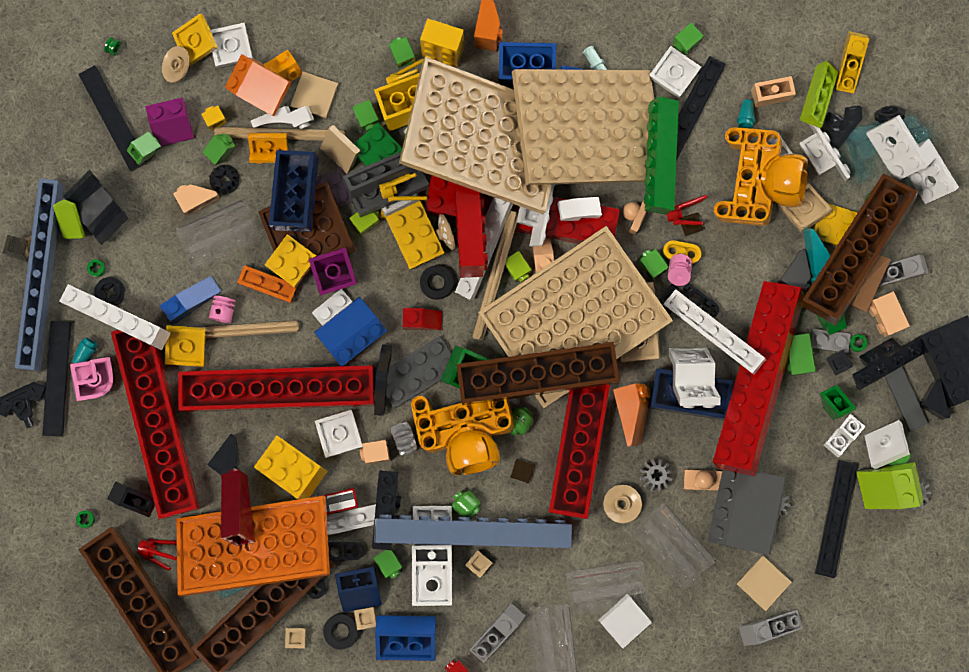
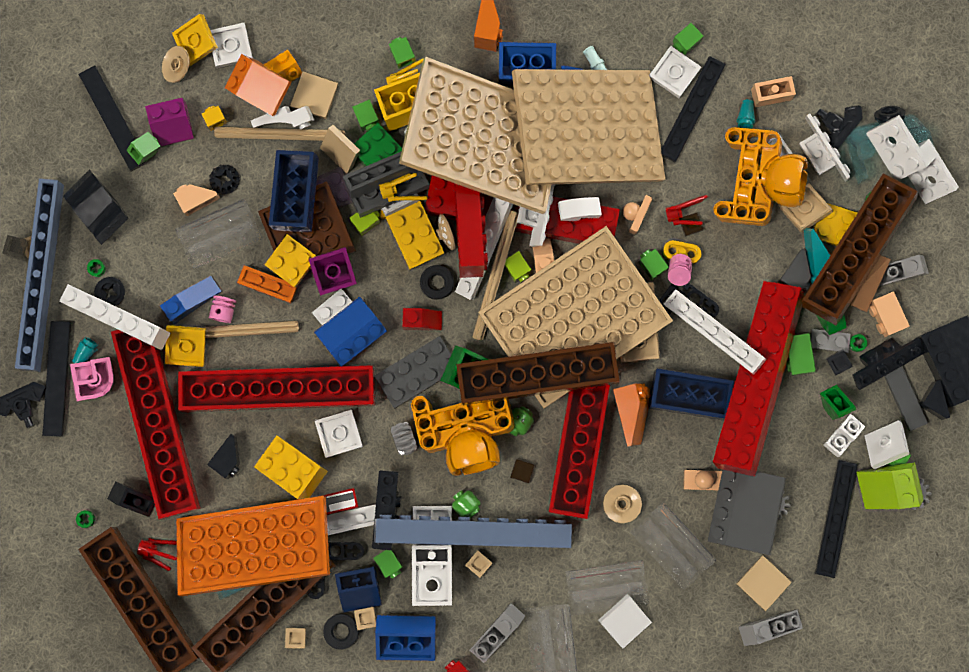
lime slope [53,199,85,239] -> none
green bush [104,37,121,56] -> none
bright green brick [202,133,237,165] -> none
dark red slope [221,469,255,546] -> none
light orange bracket [248,133,288,164] -> none
light nougat brick [360,440,391,465] -> none
black beam [374,344,392,416] -> none
yellow brick [420,18,465,68] -> none
light grey gear [640,459,673,492] -> none
green brick [643,96,679,215] -> none
white bracket [669,348,721,408] -> none
lime slope [800,61,838,128] -> none
yellow slope [836,31,869,94] -> none

